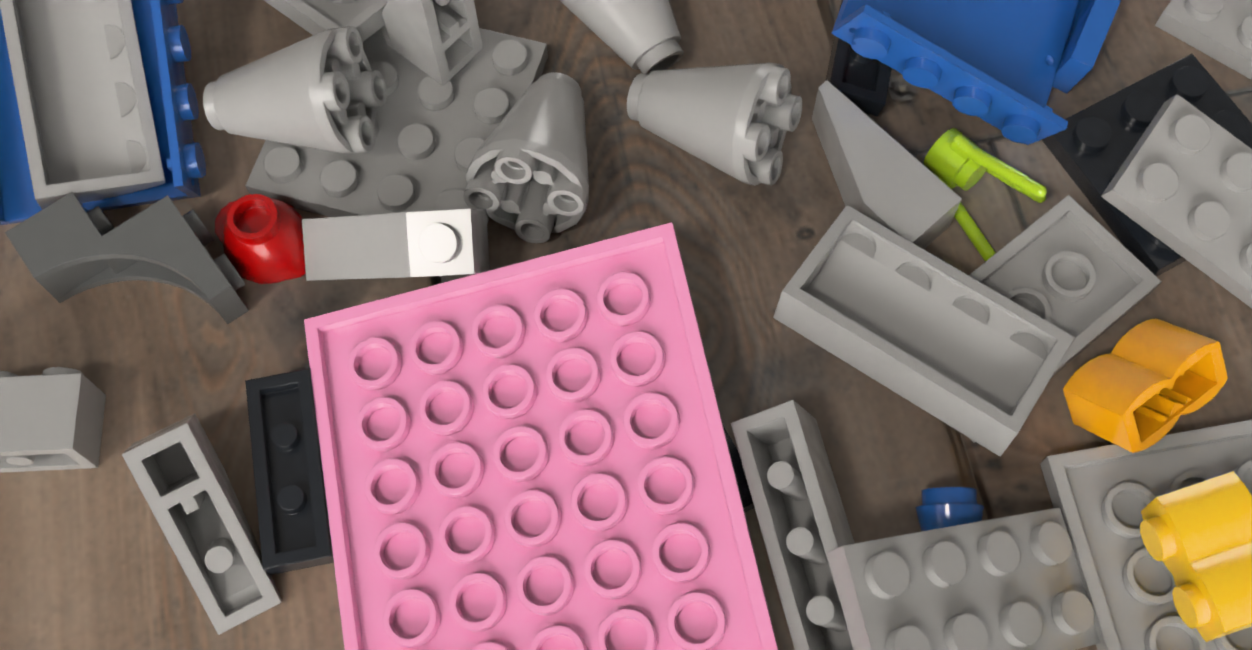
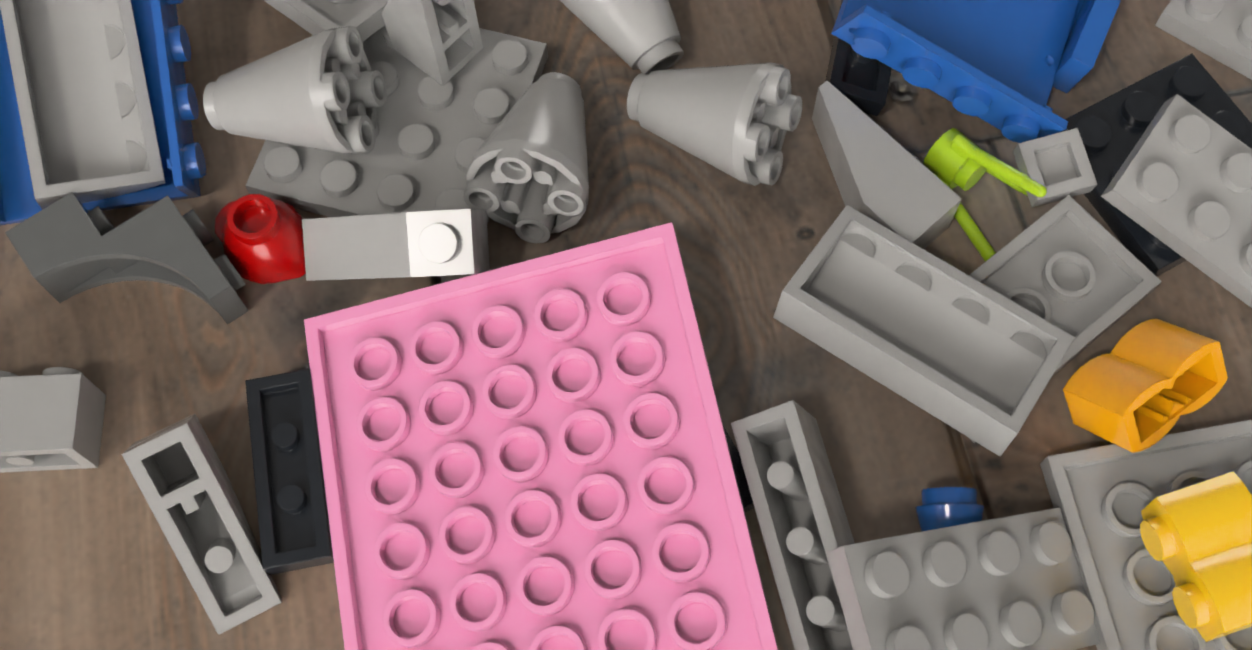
none -> light grey plate [1013,128,1097,207]

